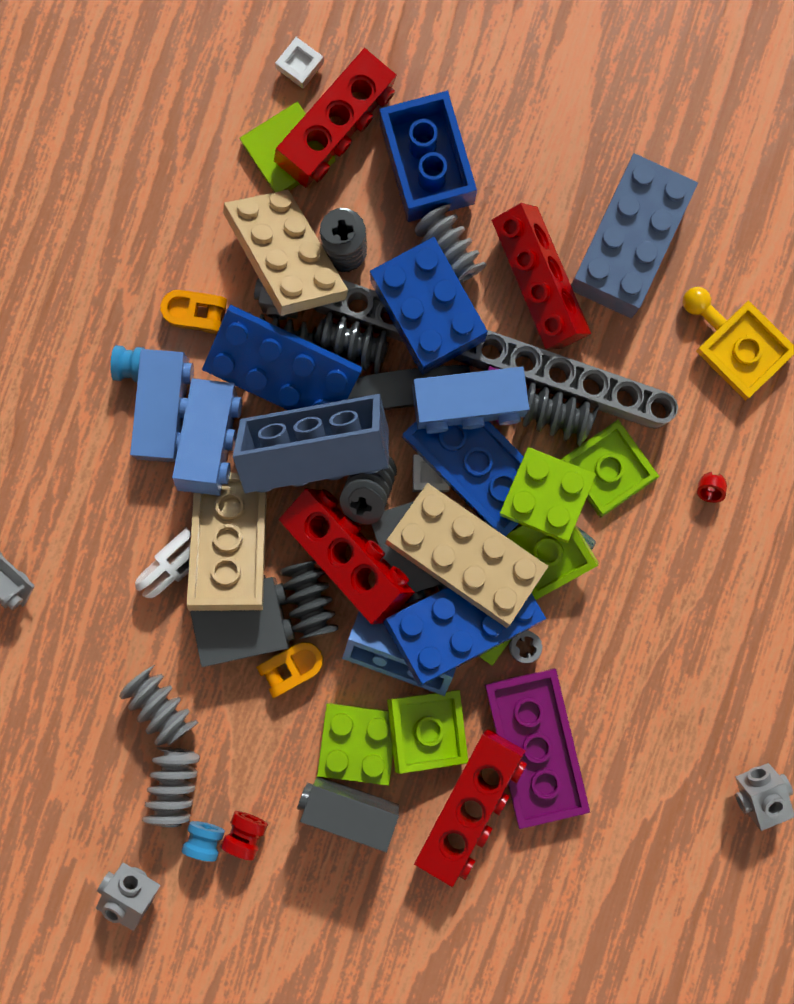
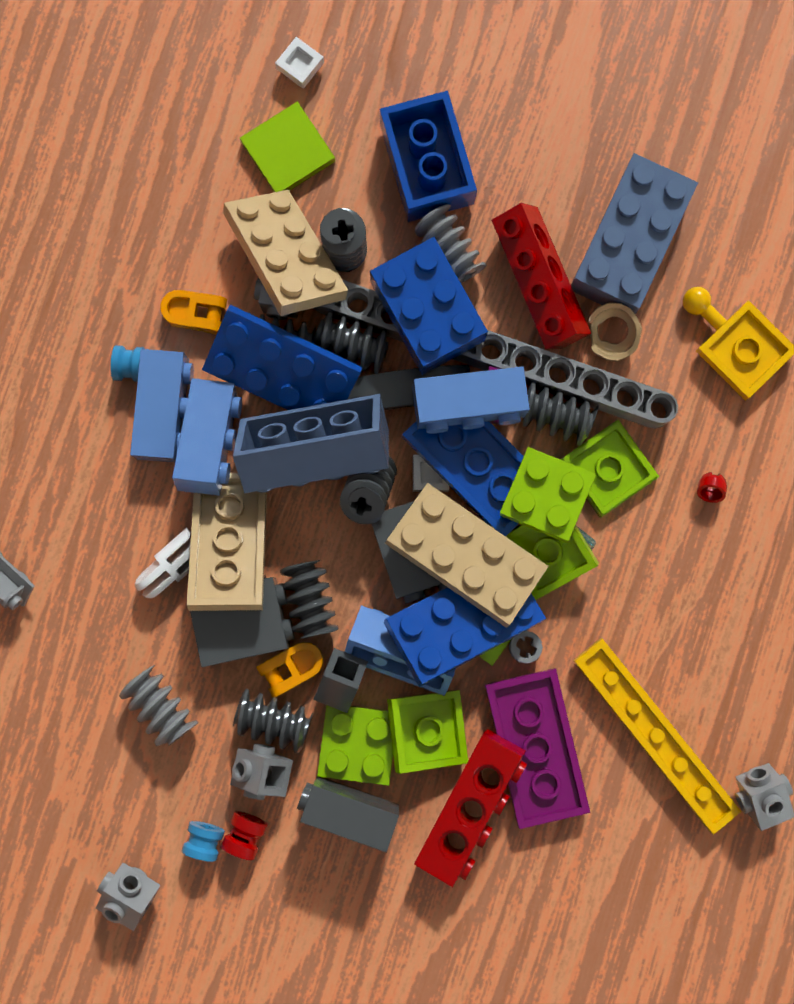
light grey piece [142,747,200,827] -> none
red brick [274,47,397,188] -> none
red brick [278,488,415,624] -> none
none -> light grey brick [230,744,293,800]
none -> dark grey piece [233,689,314,753]
none -> dark grey brick [313,648,368,713]
none -> yellow plate [573,638,742,835]
none -> tan piece [588,302,642,361]

